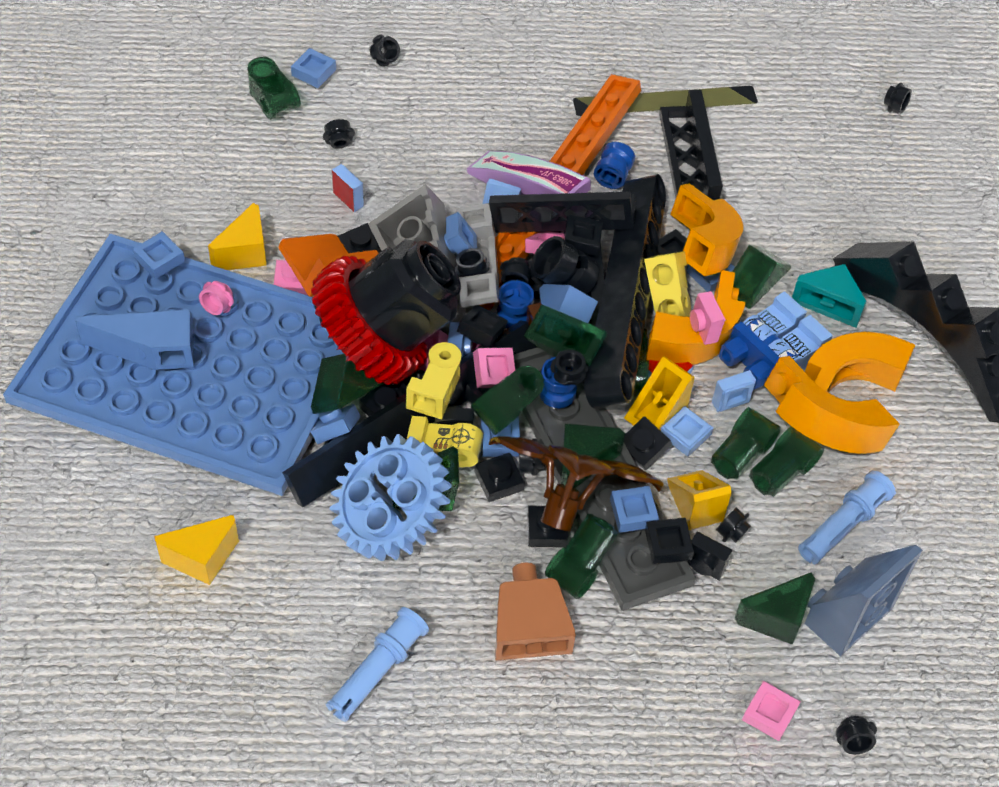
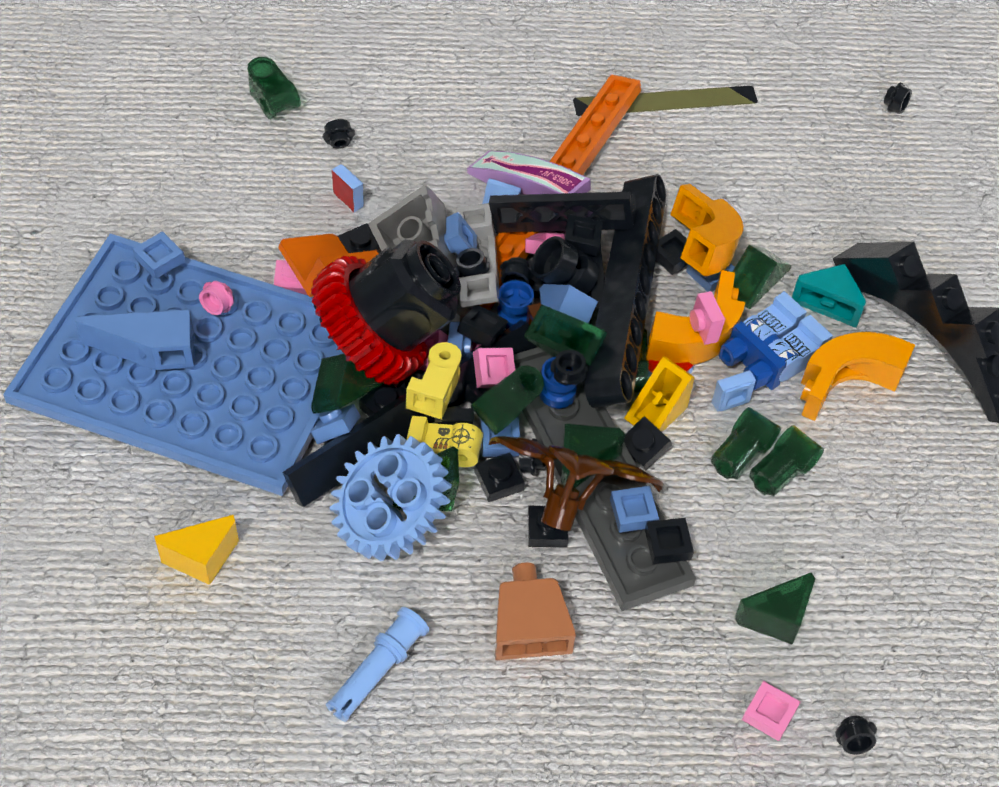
yellow slope [208,203,267,270] -> none
medium blue plate [291,48,336,88] -> none
black plate [370,34,400,66] -> none
clear green piece [545,514,619,599] -> none
blue wheel [594,142,636,189] -> none
light yellow leg [644,251,691,317] -> none
black fence [659,89,723,200] -> none
light blue tile [661,406,713,457] -> none
yellow slope [667,470,731,530] -> none
black plate [687,531,732,581] -> none
black plate [715,507,751,543] -> none
light orange arch [764,356,900,454] -> none
light blue pin [798,470,896,565] -> none
sand blue slope [804,545,923,657] -> none

